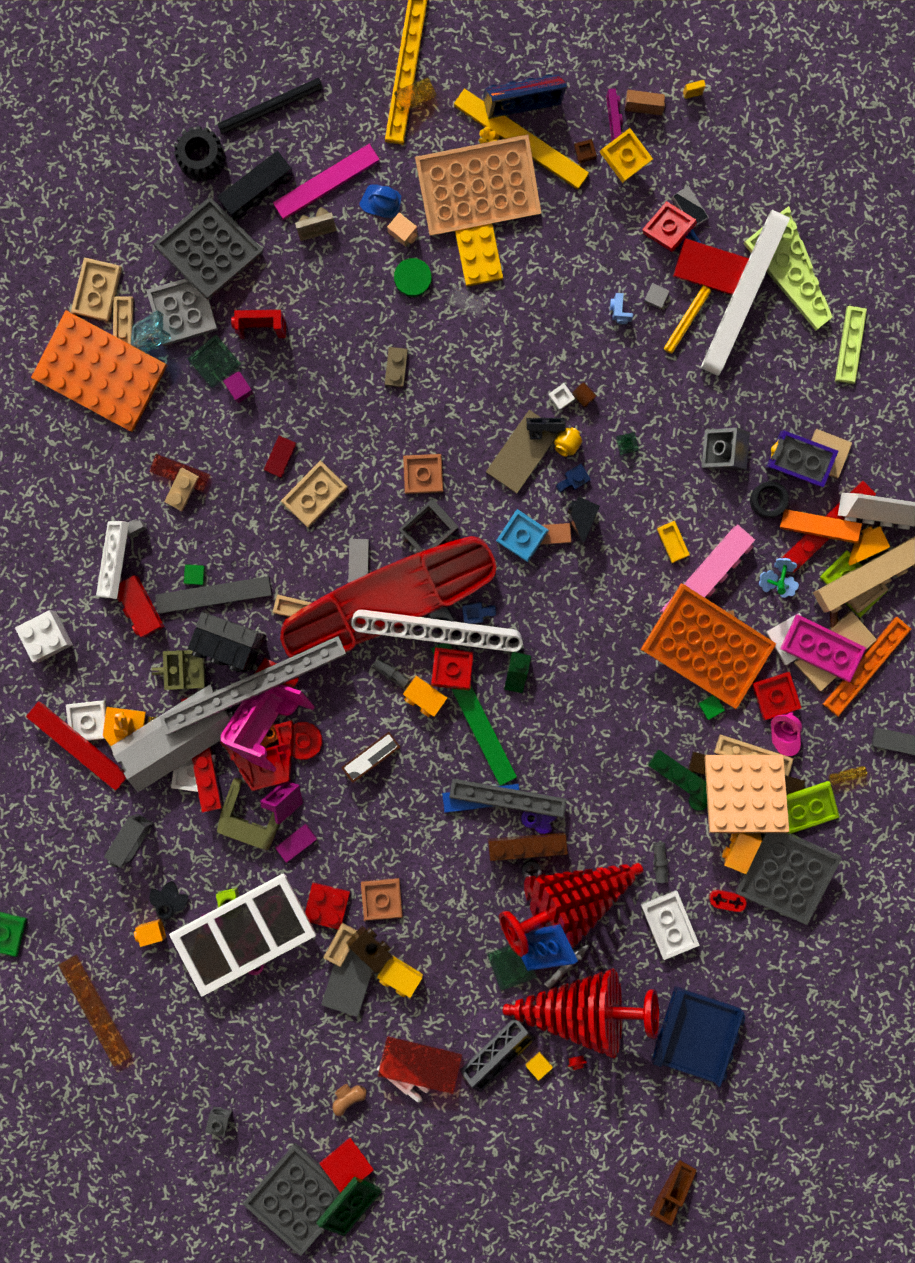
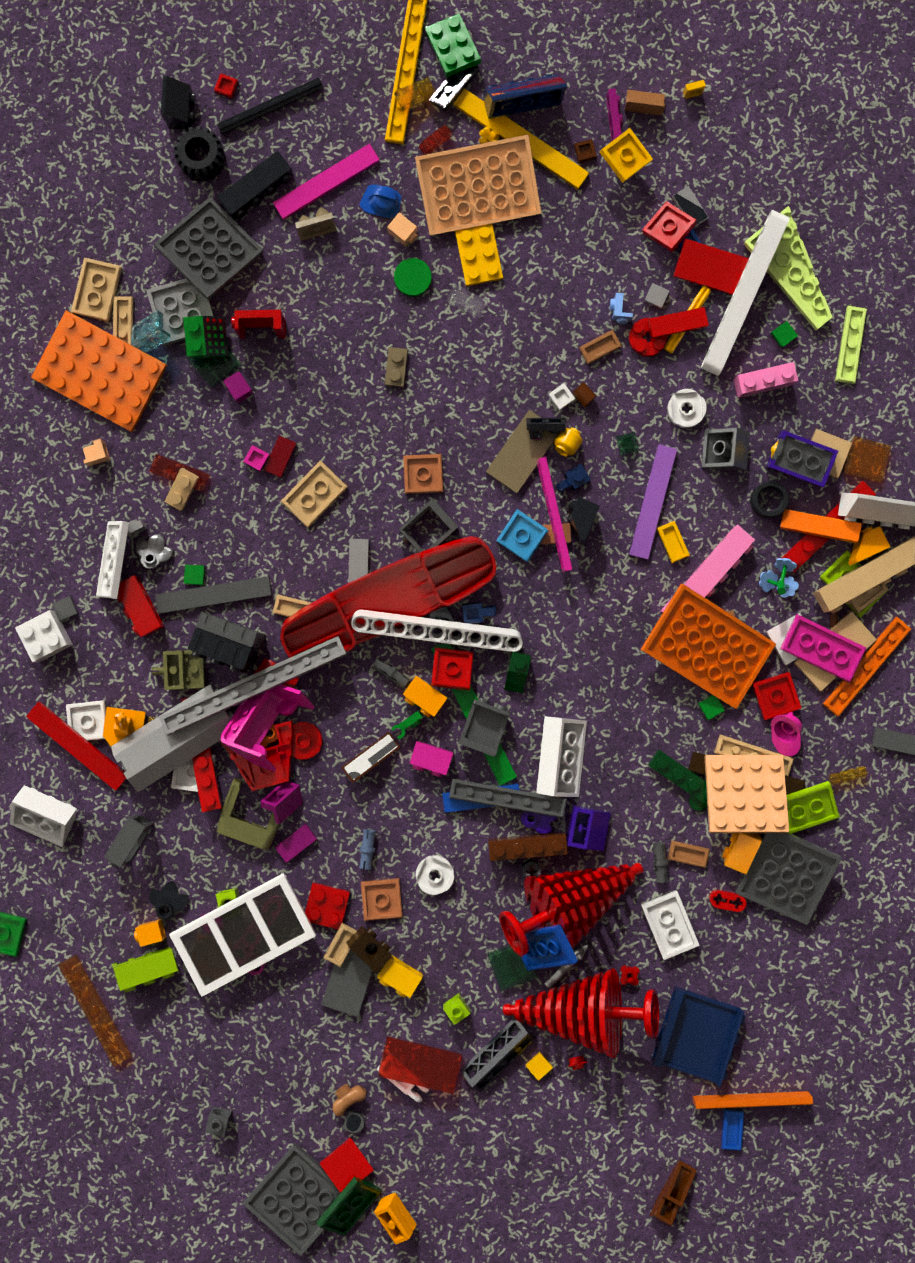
none -> white slope [10,785,77,847]
none -> dark grey tile [52,596,79,621]
none -> light nougat panel [83,439,110,466]
none -> lime wedge [112,947,178,992]
none -> flat silver plate [135,533,174,569]
none -> black slope [161,75,196,130]
none -> slope [183,316,229,359]
none -> red tile [214,73,239,99]
none -> dark pink plate [243,445,270,472]
none -> tile [342,1109,365,1133]
none -> sand blue pin [359,829,376,870]
none -> light orange brick [374,1193,417,1244]
none -> green plate [391,710,423,739]
none -> dark pink brick [409,741,453,777]
none -> white plate [416,855,454,895]
none -> clear red beam [419,125,453,155]
none -> plate [425,13,481,77]
none -> black tile [430,66,479,112]
none -> lime brick [443,993,470,1025]
none -> dark grey panel [458,697,511,757]
none -> dark pink tile [536,457,572,573]
none -> white slope [536,716,587,797]
none -> dark purple slope [566,805,611,851]
none -> medium nougat tile [579,330,622,365]
none -> red plate [619,965,640,986]
none -> red plate [629,318,667,357]
none -> medium lavender tile [629,444,677,560]
none -> red tile [648,307,709,339]
none -> white plate [667,389,706,428]
none -> medium nougat tile [667,840,710,868]
none -> orange tile [692,1091,813,1109]
none -> blue tile [721,1108,744,1151]
none -> bright pink brick [733,362,798,398]
none -> green tile [770,321,798,348]
none -> clear orange tile [843,436,891,483]

